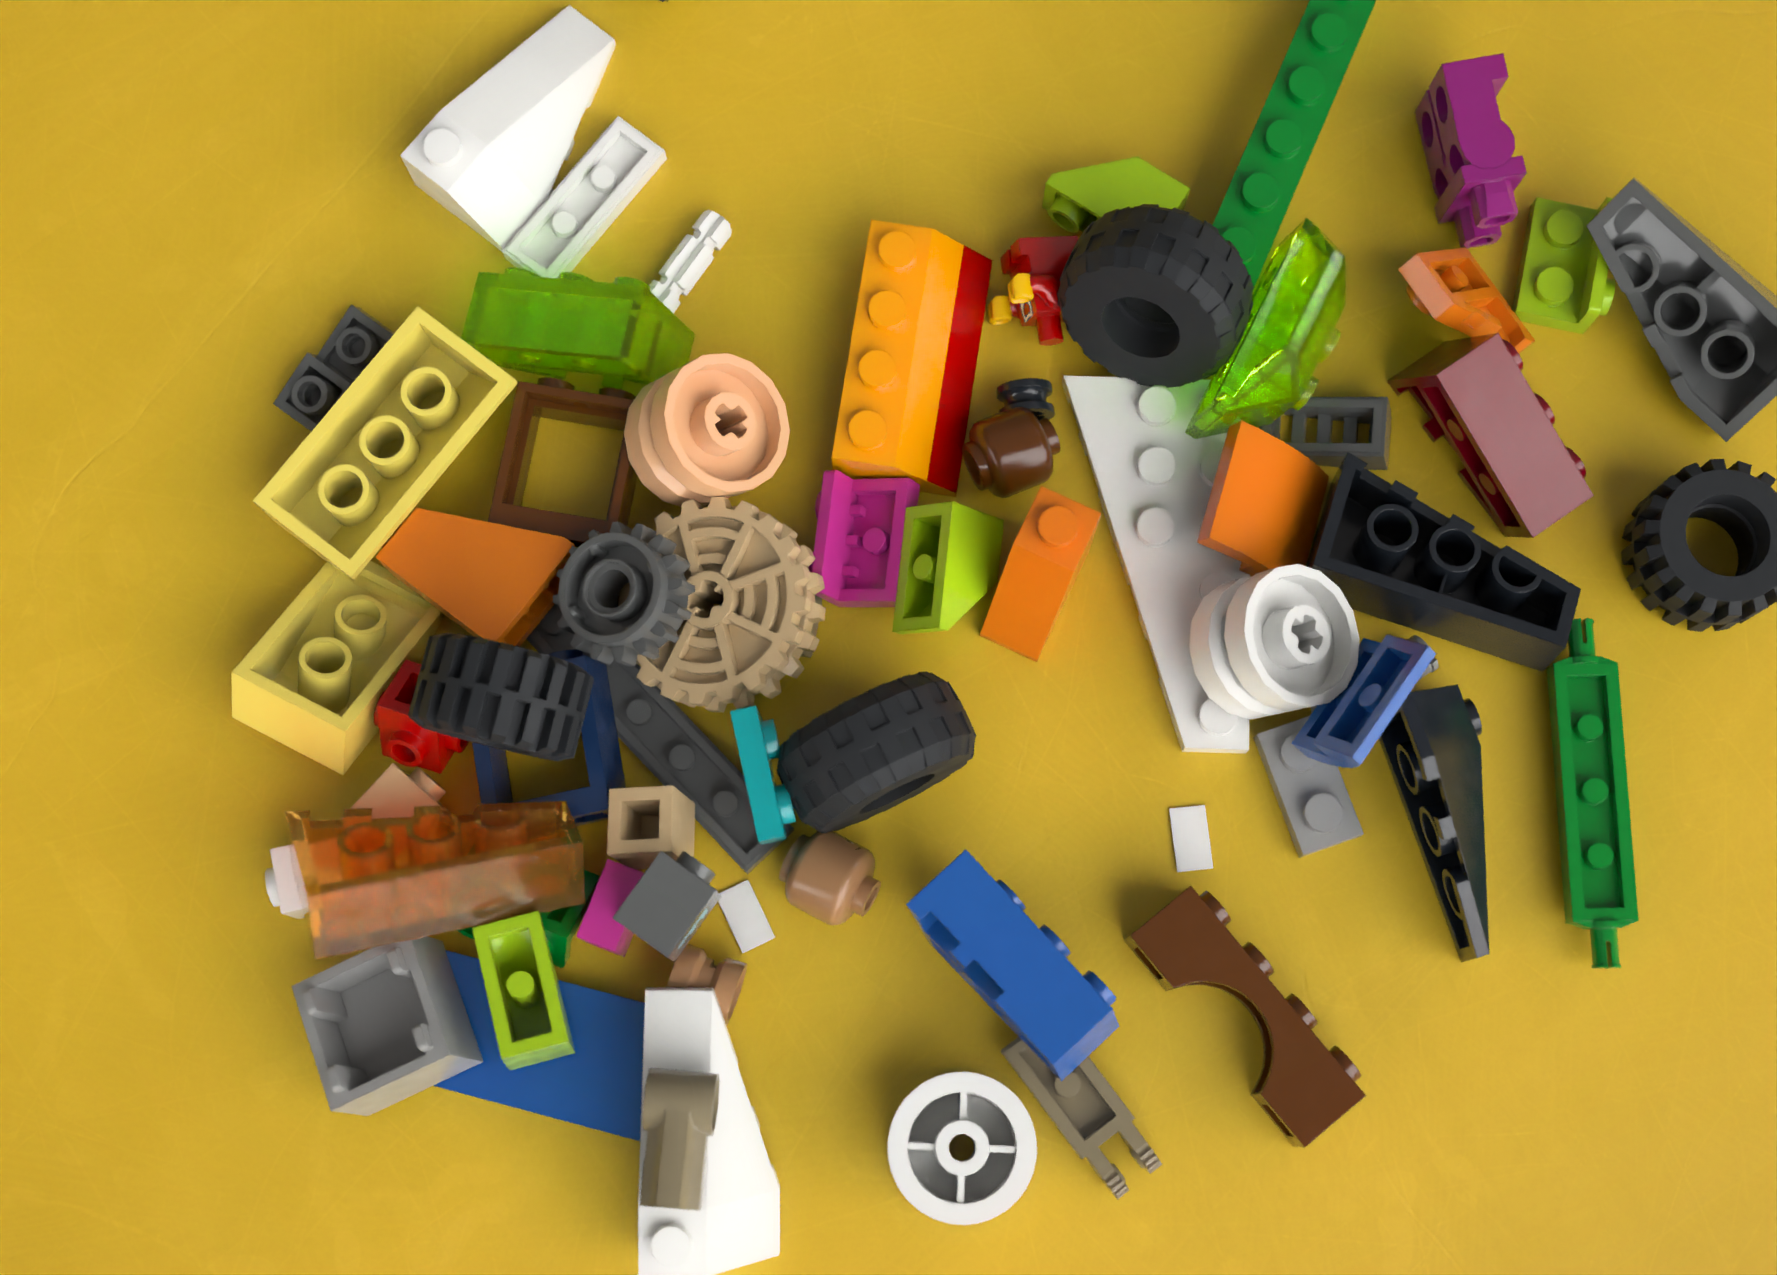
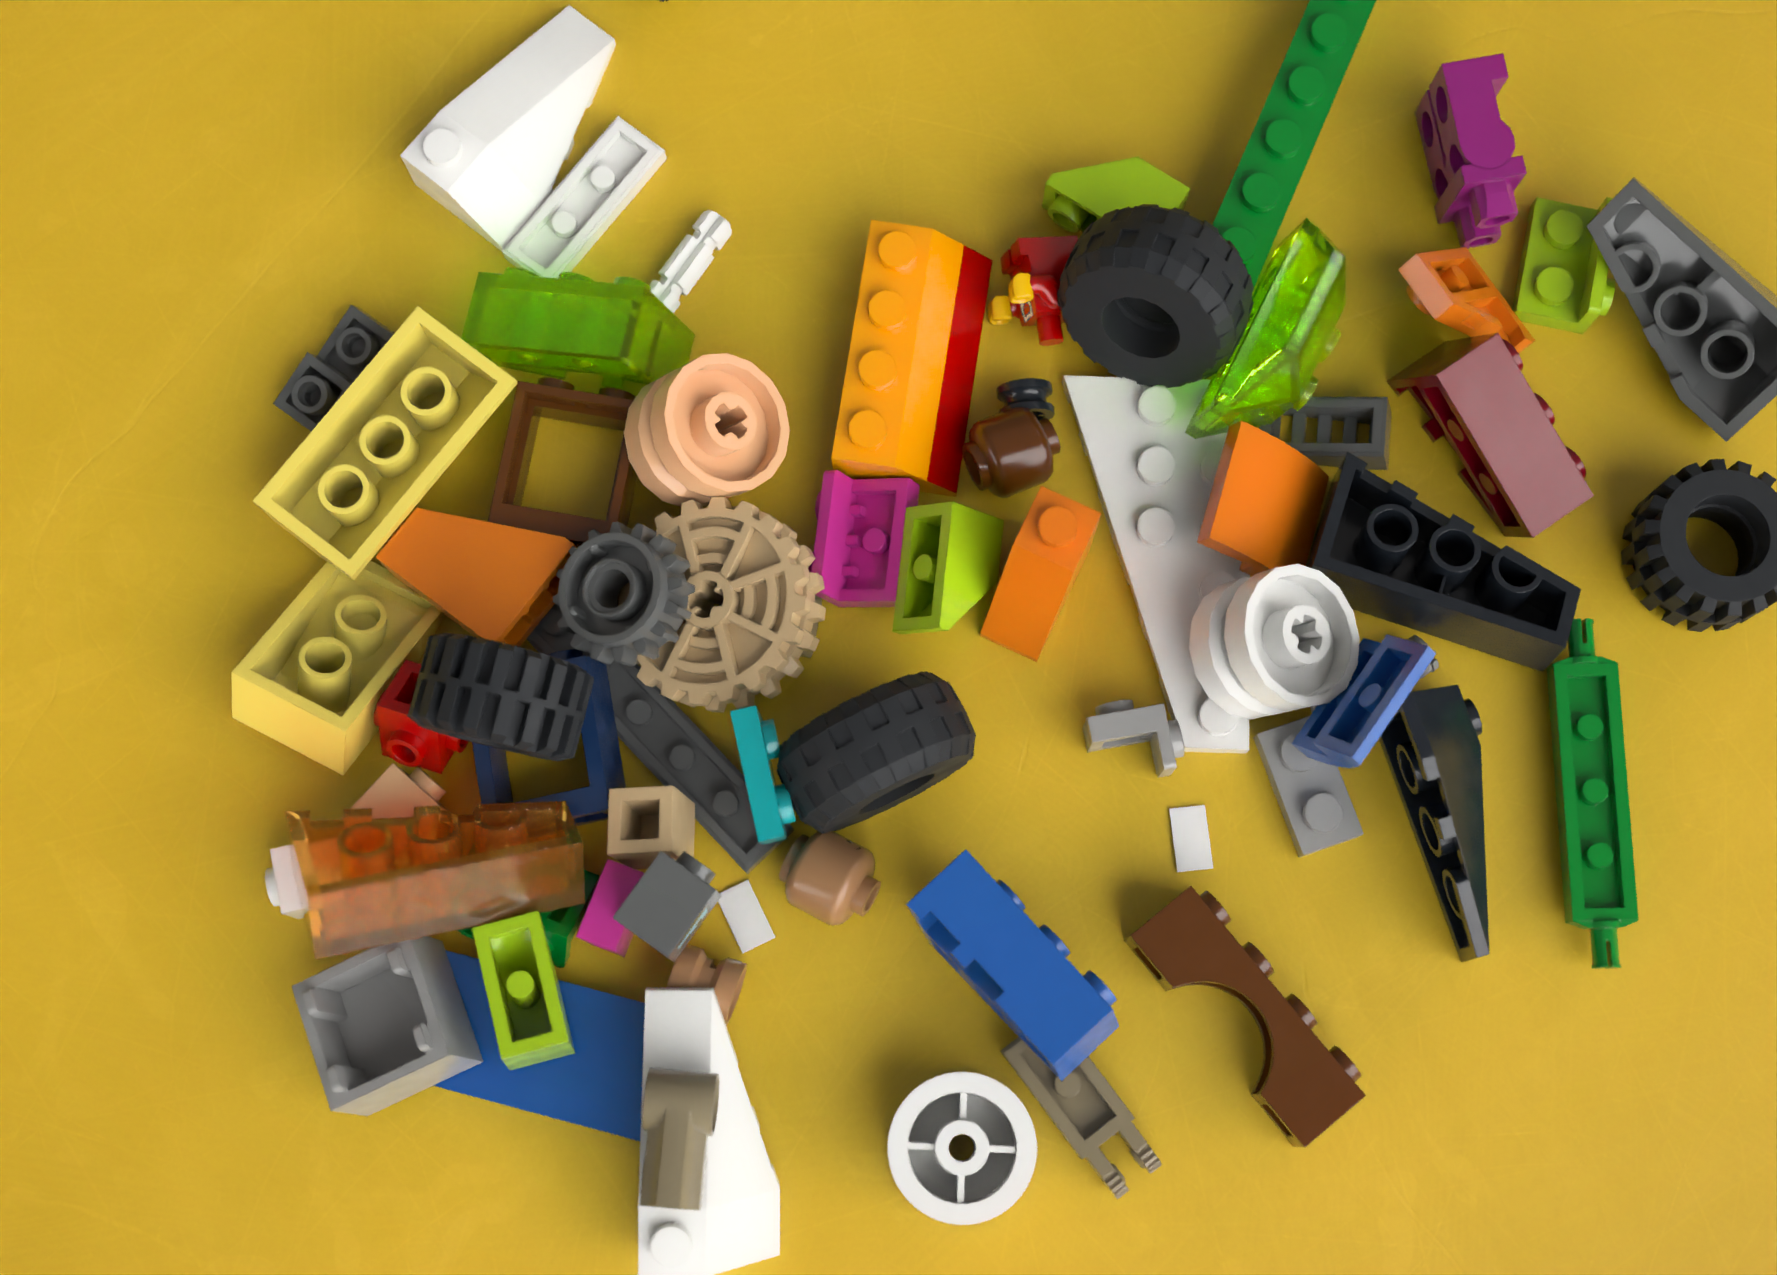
none -> light grey bracket [1082,700,1184,778]

